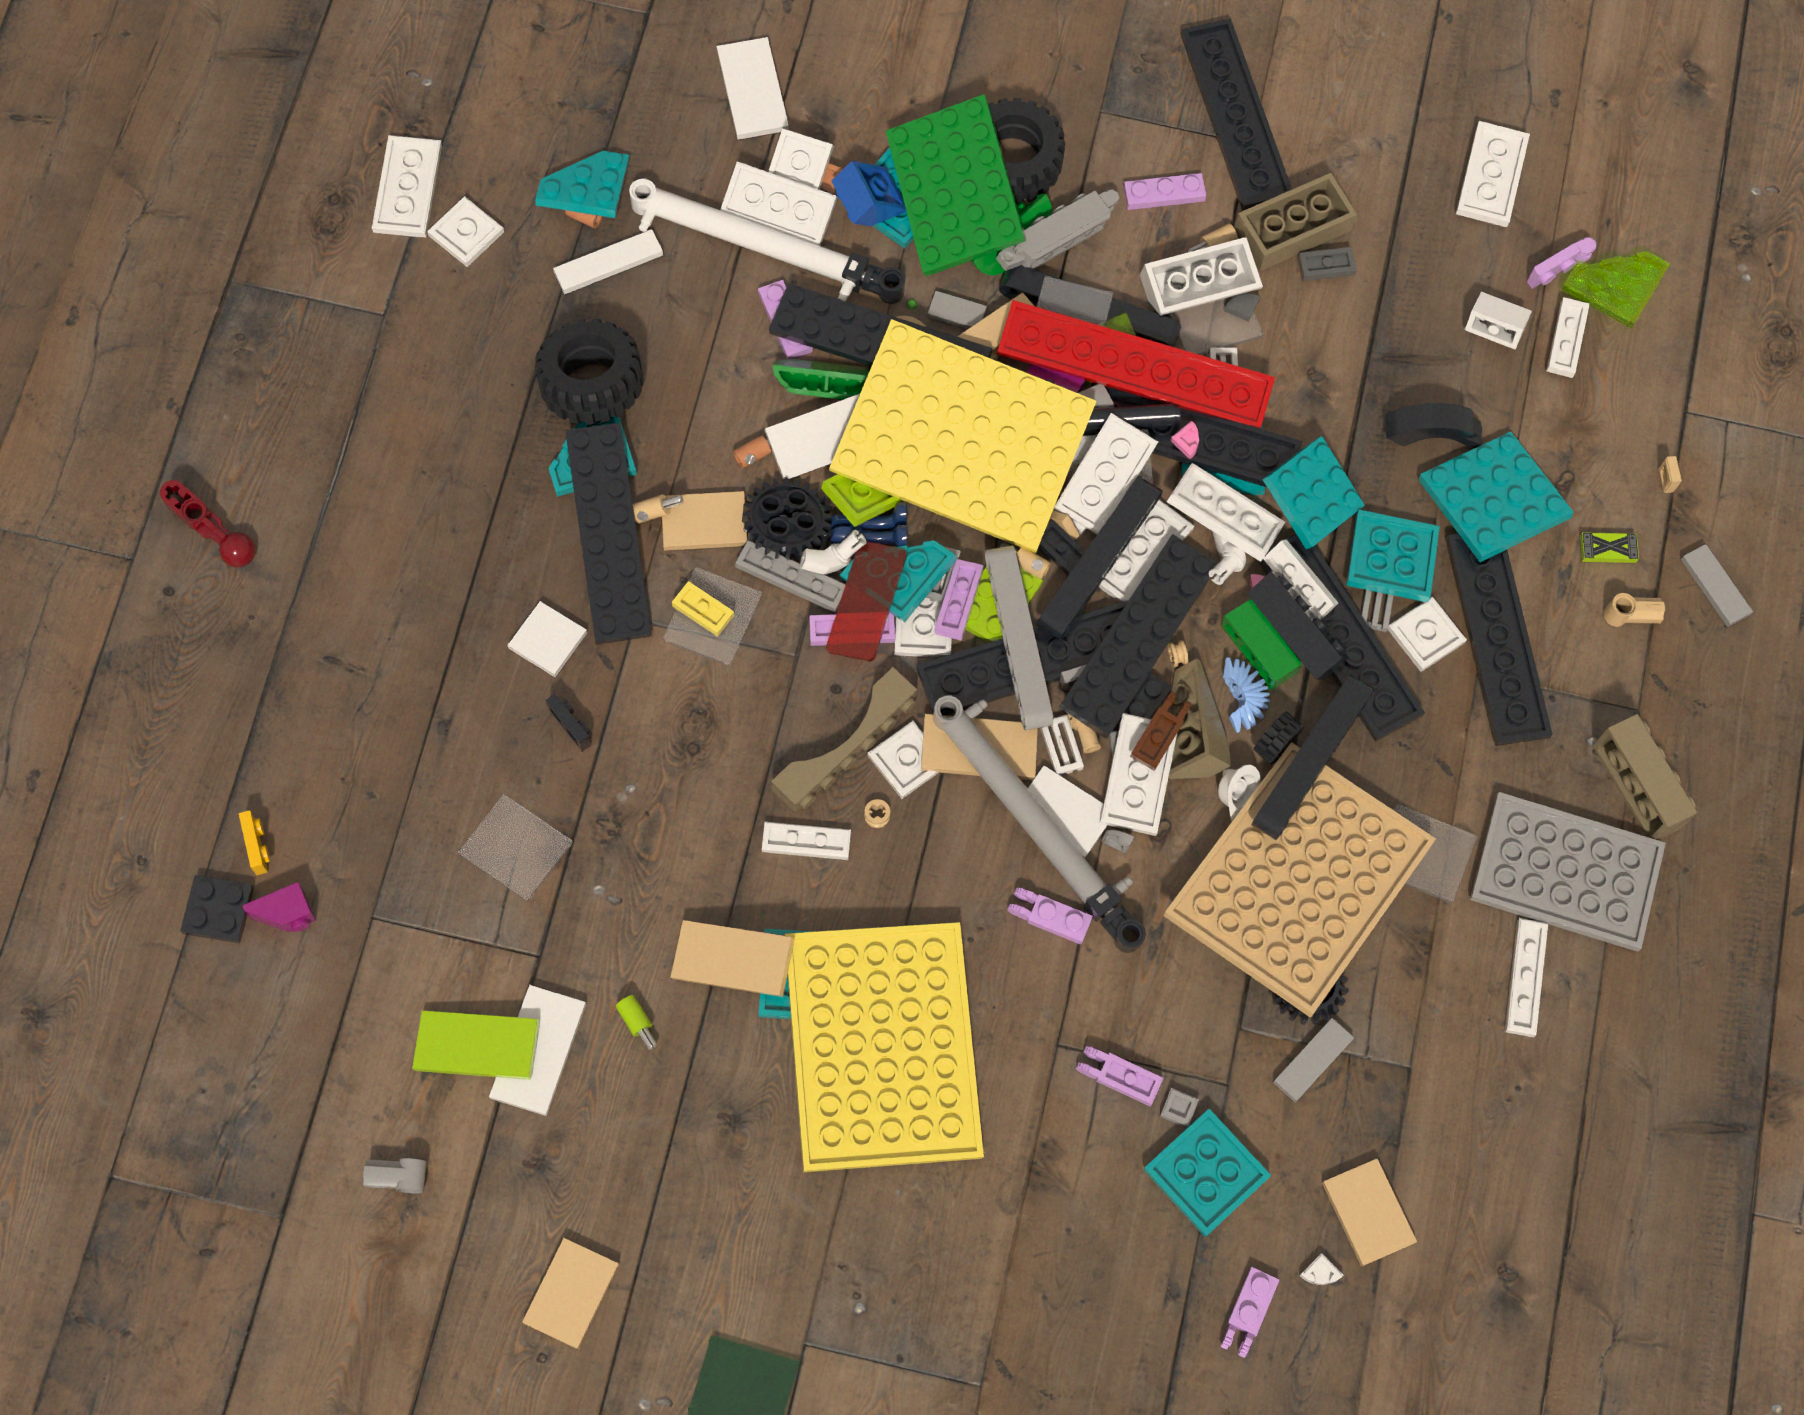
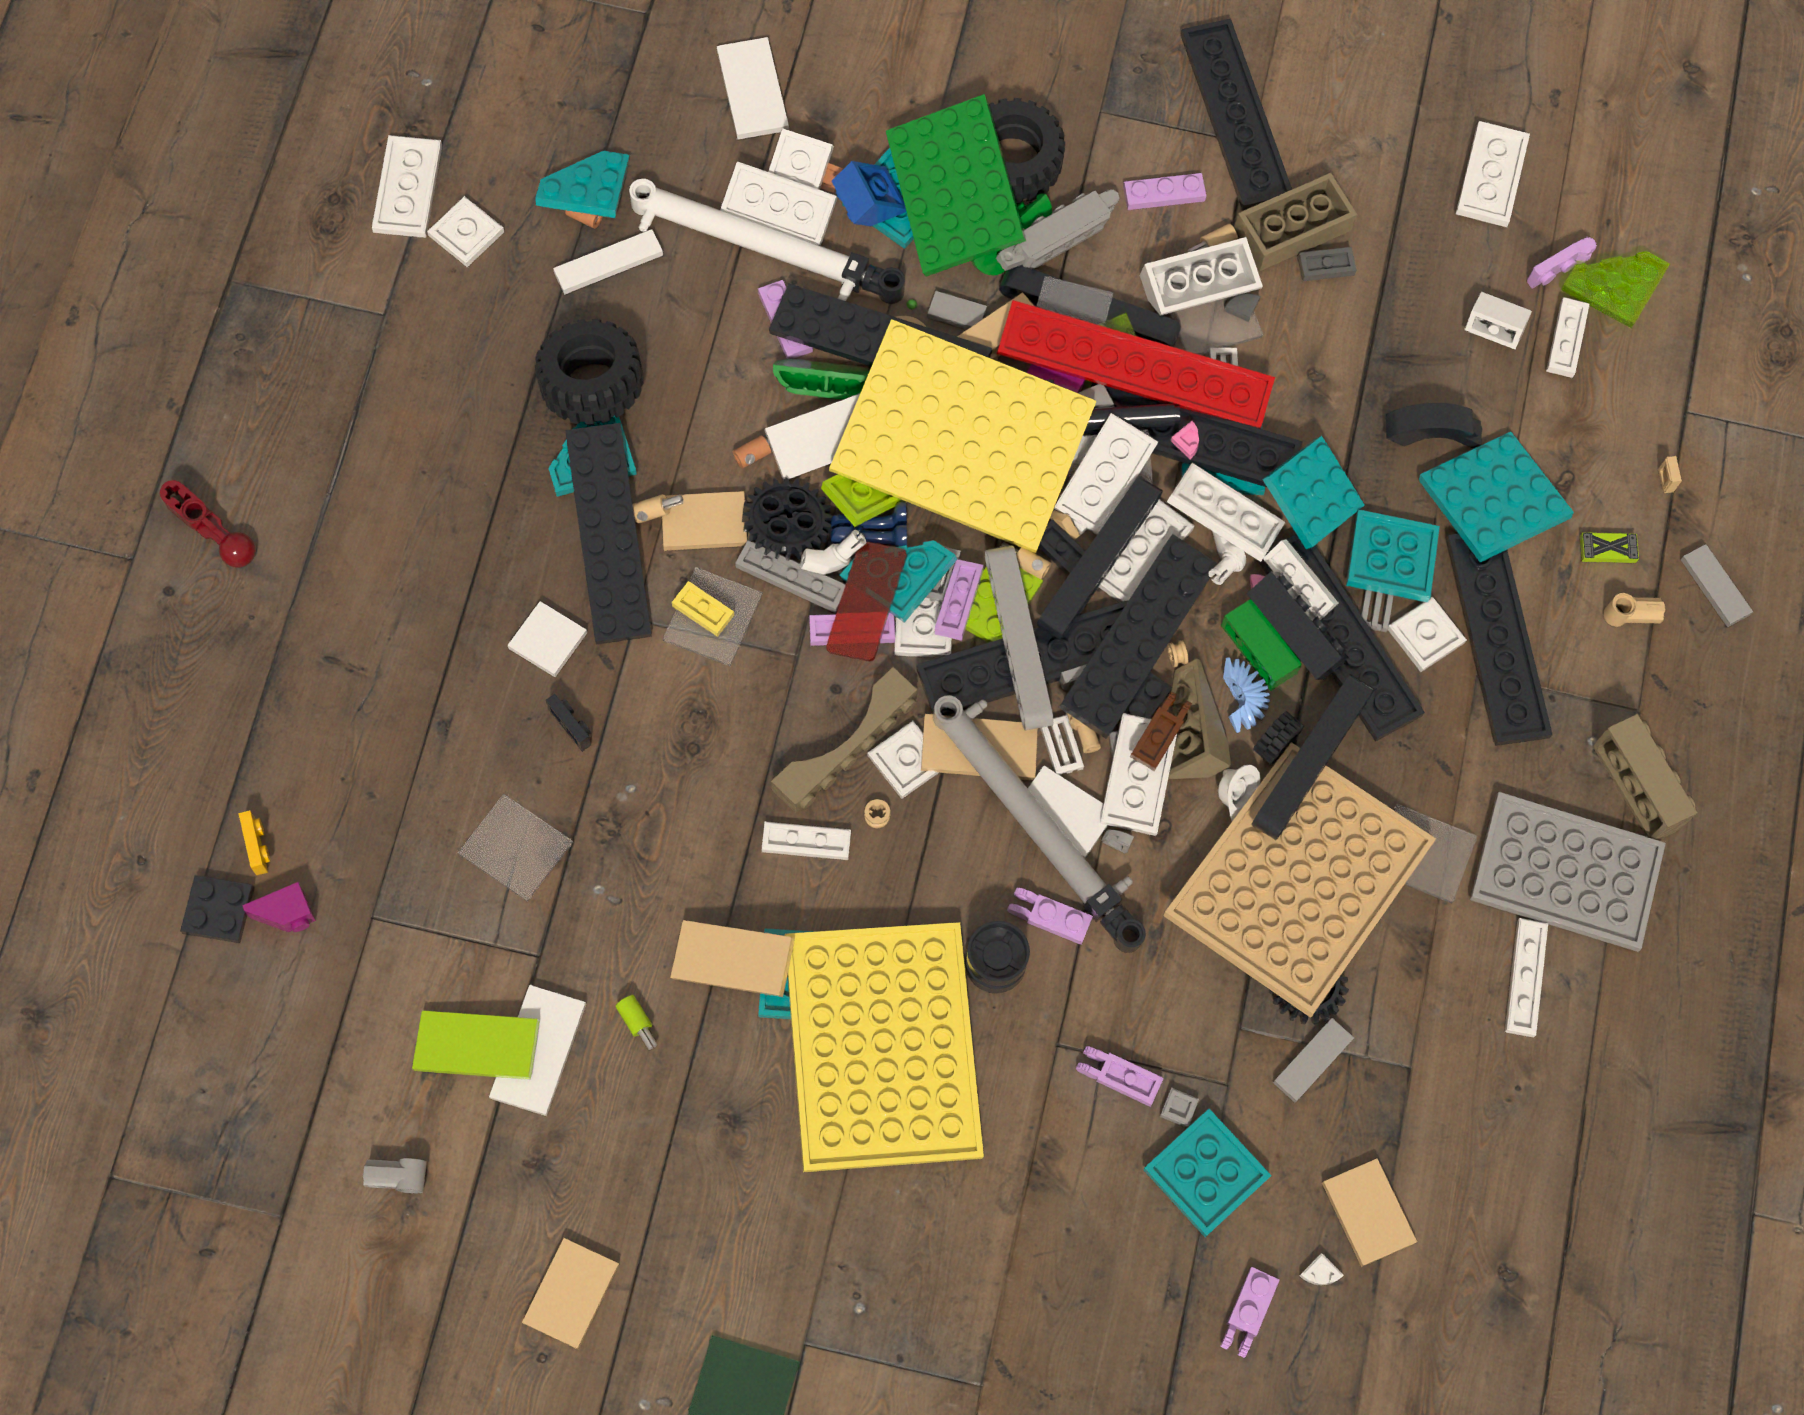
none -> black wheel [965,921,1030,993]

